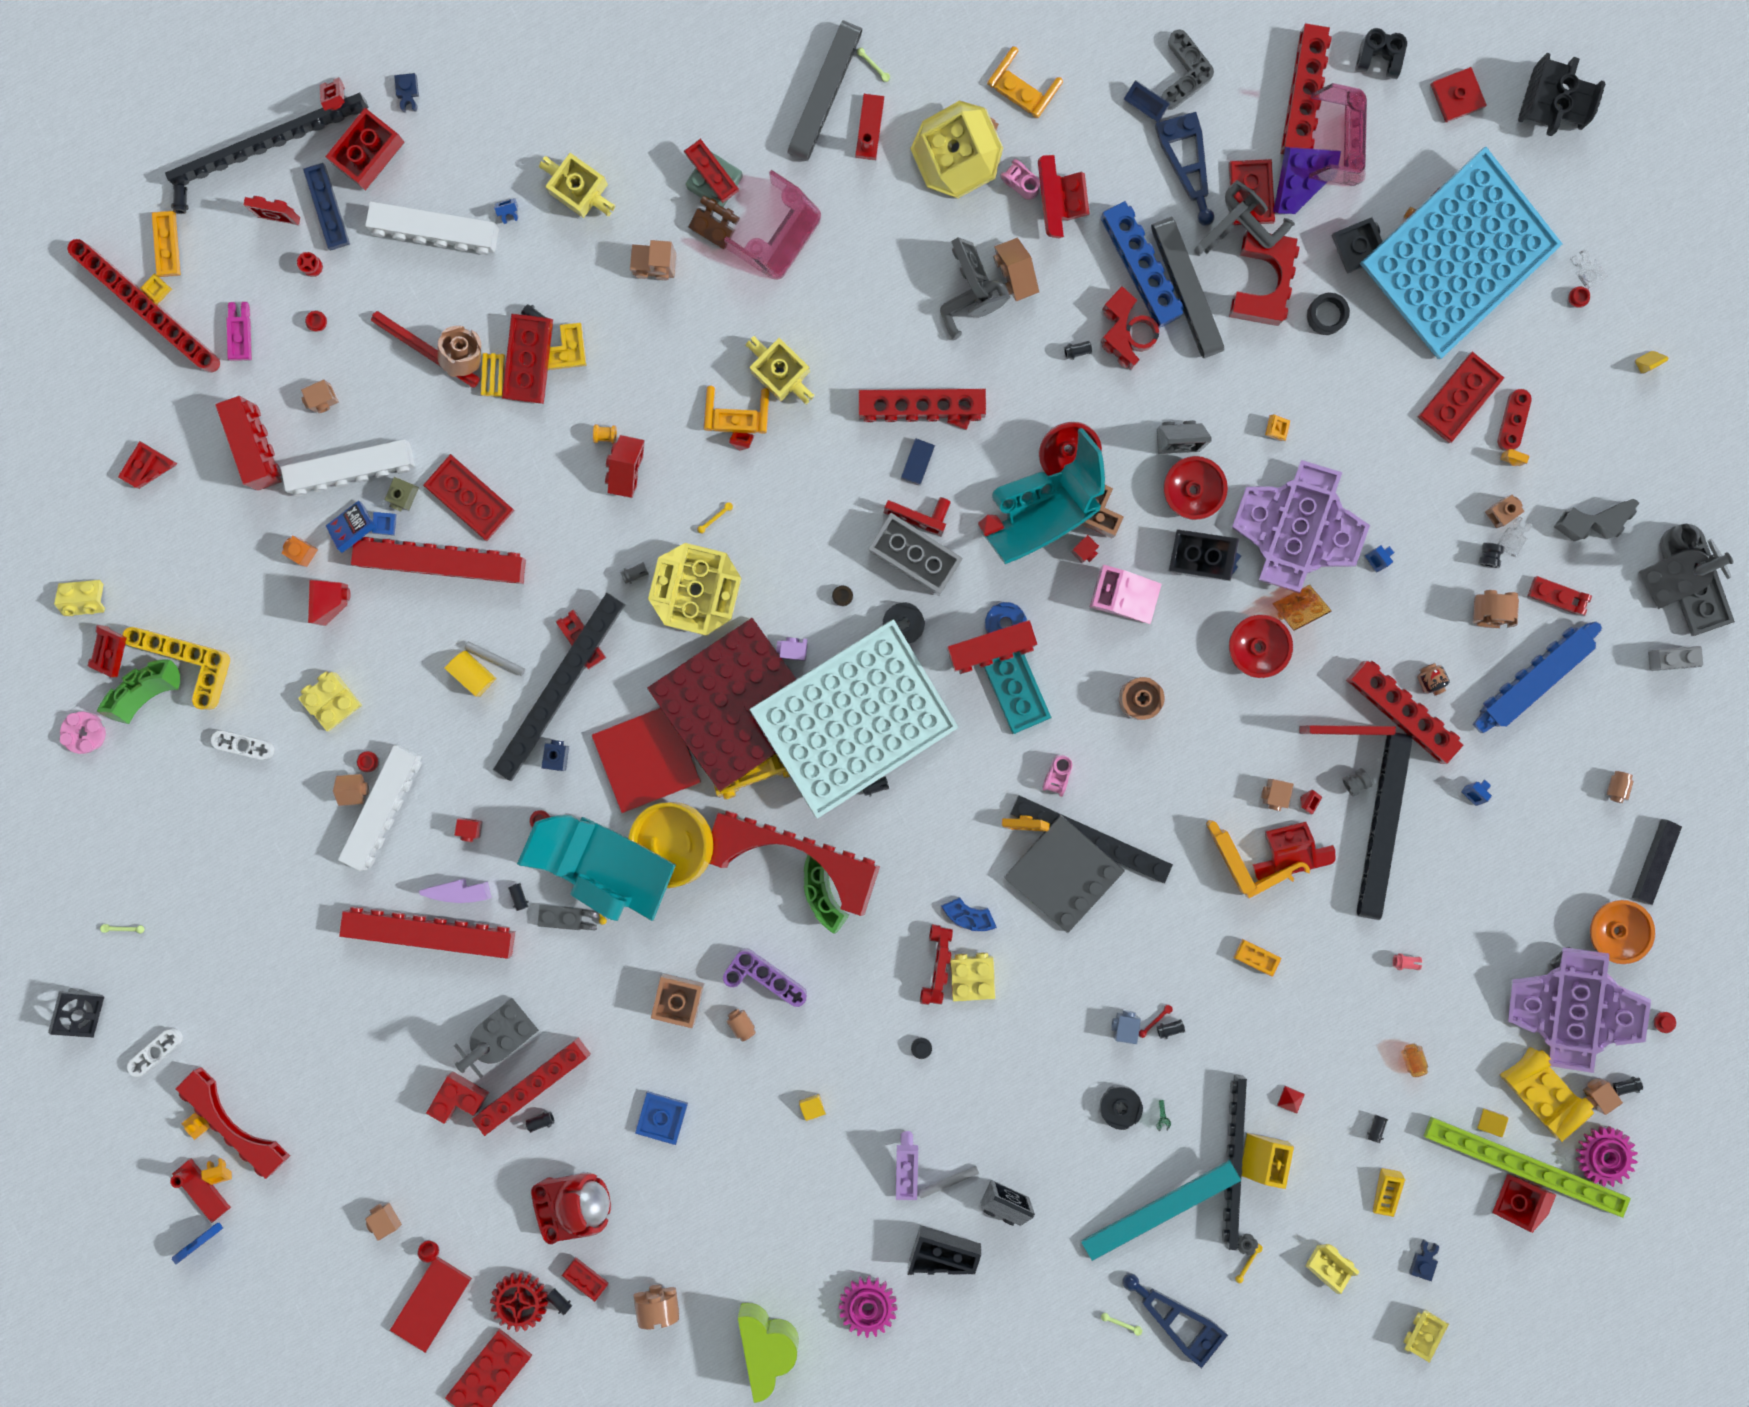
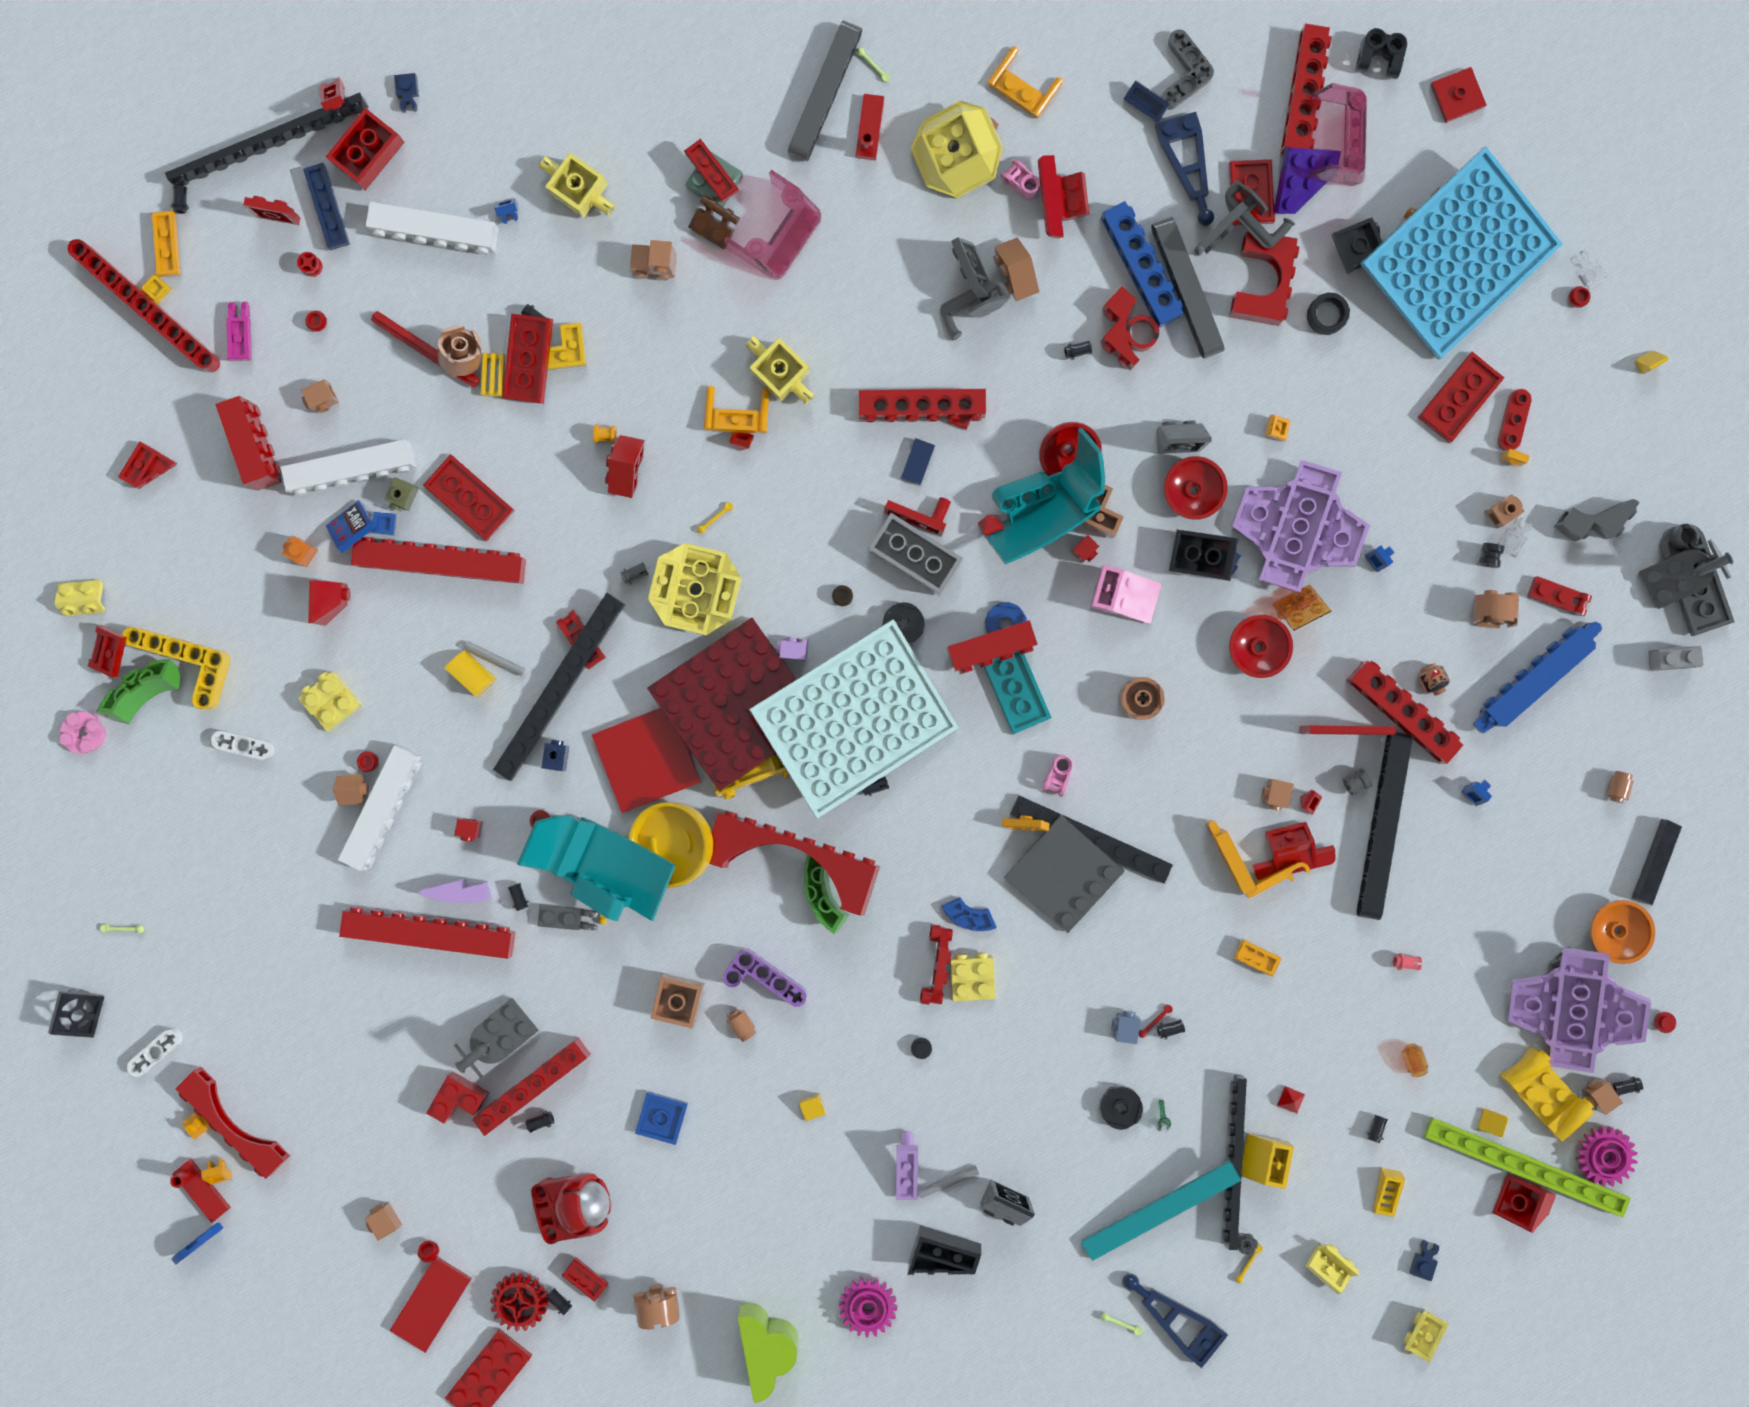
black piece [1518,53,1606,136] -> none

